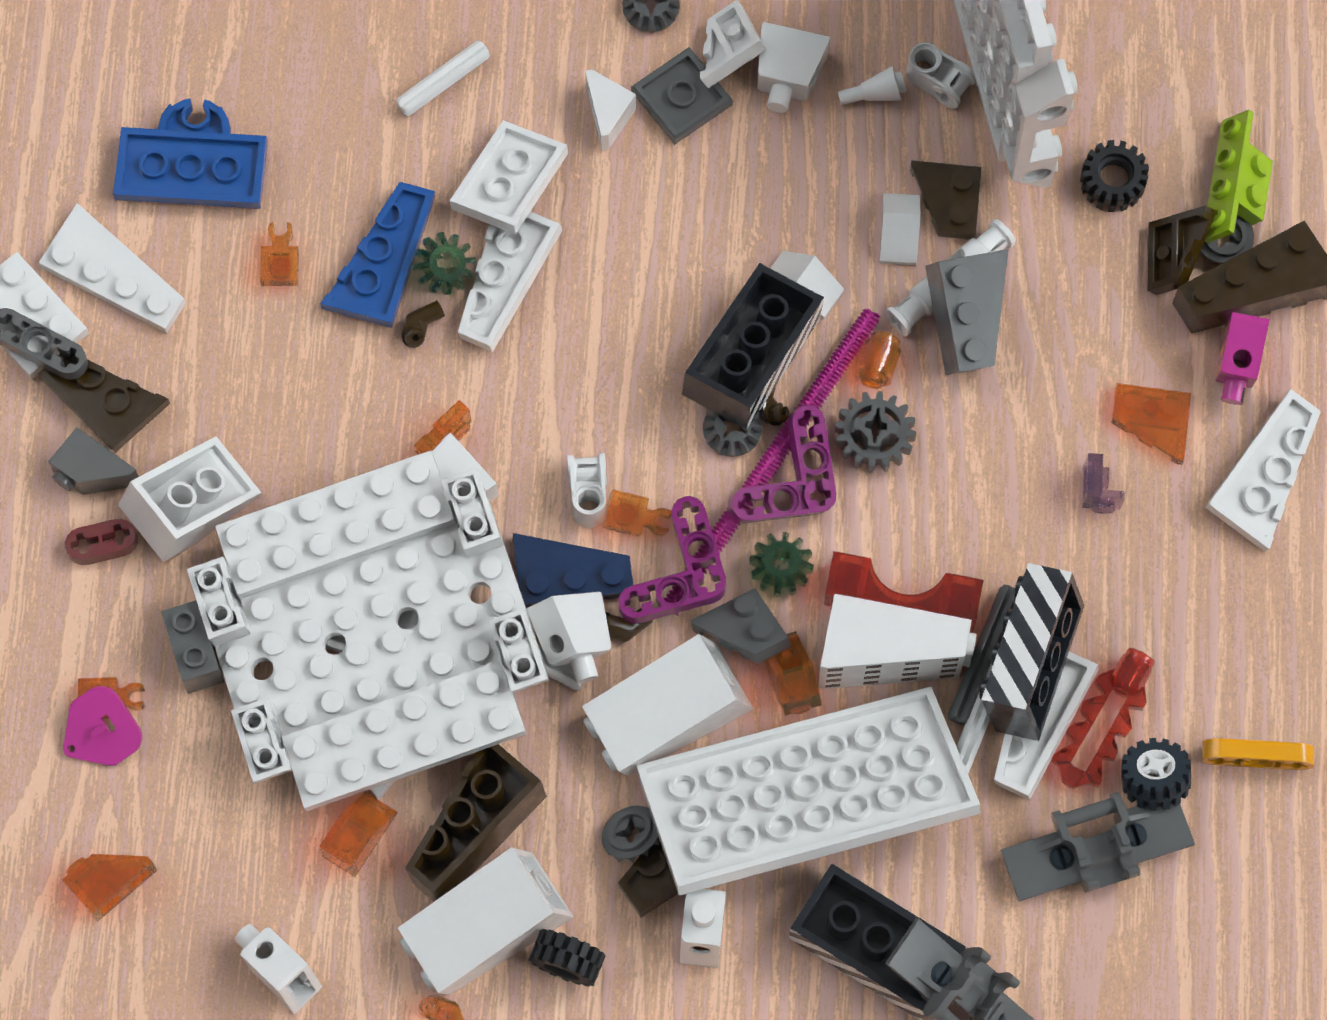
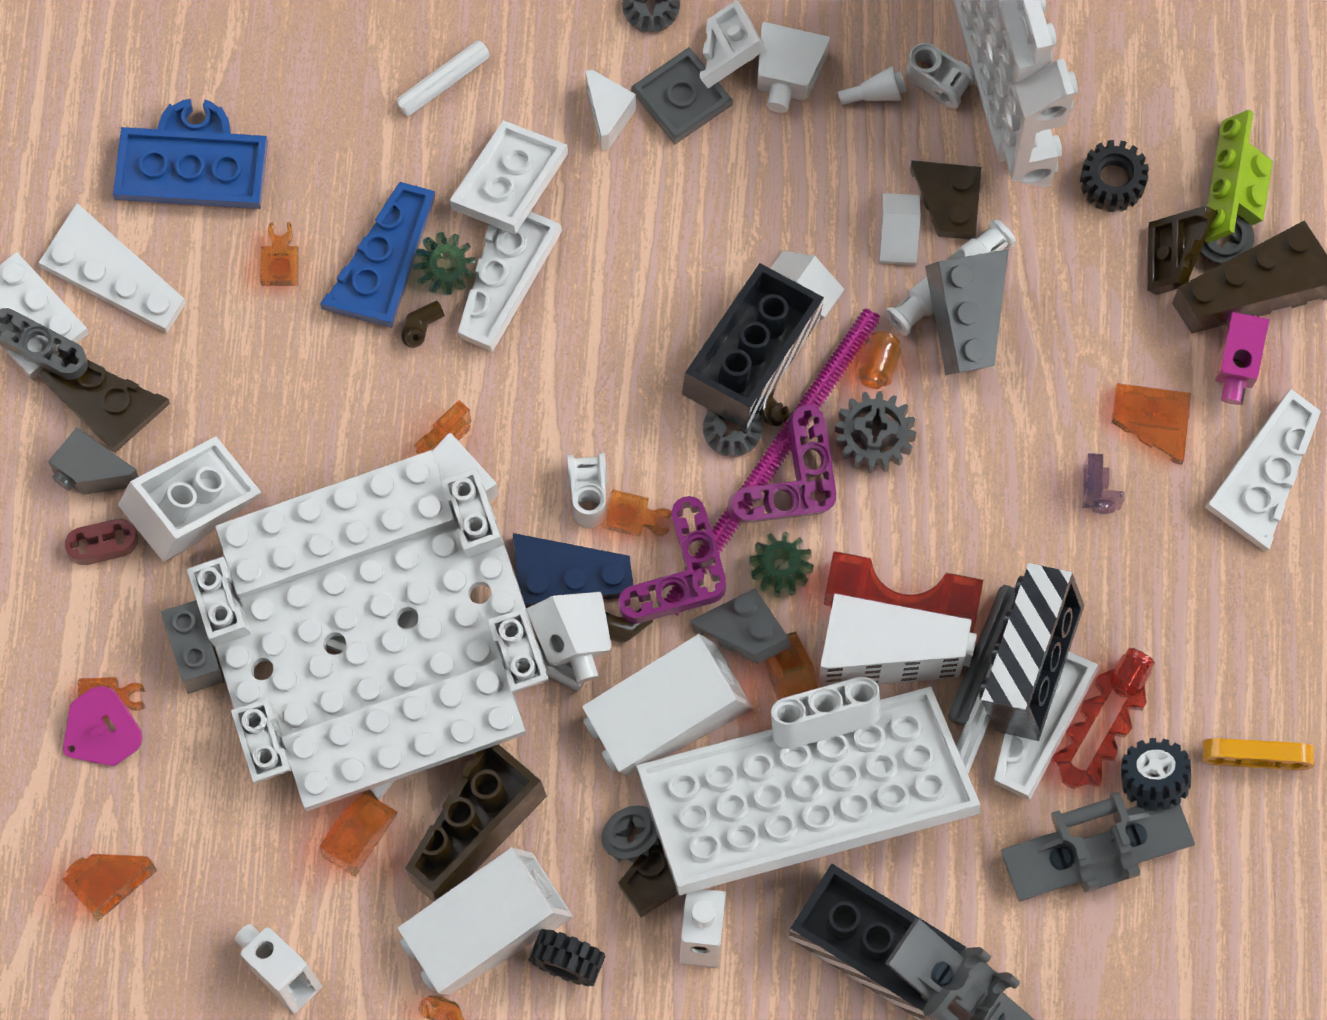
none -> white beam [771,677,880,749]

